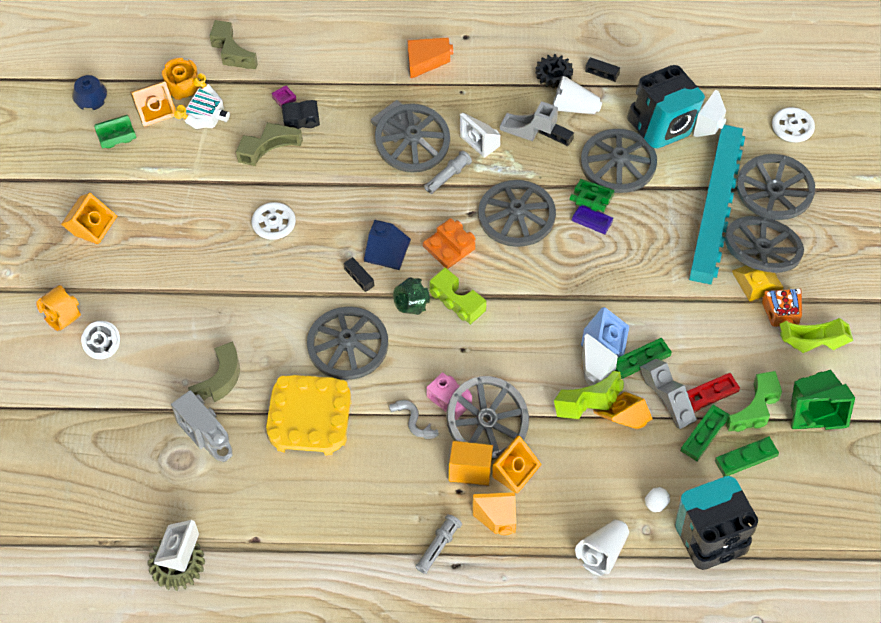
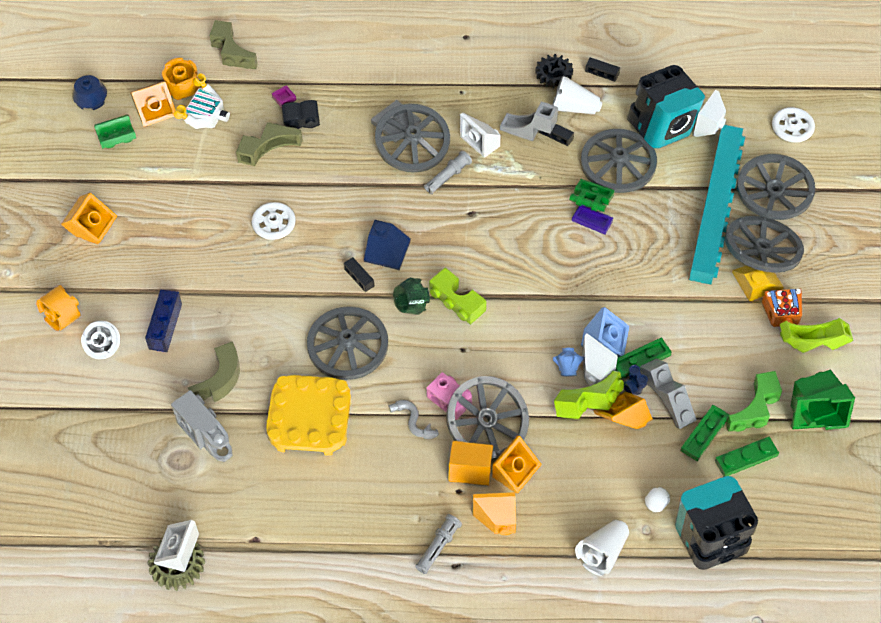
orange slope [407,37,453,78] -> none
orange plate [423,218,476,269] -> none
dark grey wheel [478,180,556,247] -> none
red plate [687,373,740,413] -> none
none -> clear blue brick [145,289,182,352]
none -> medium blue rock [553,348,584,376]
none -> dark blue plate [624,365,648,395]

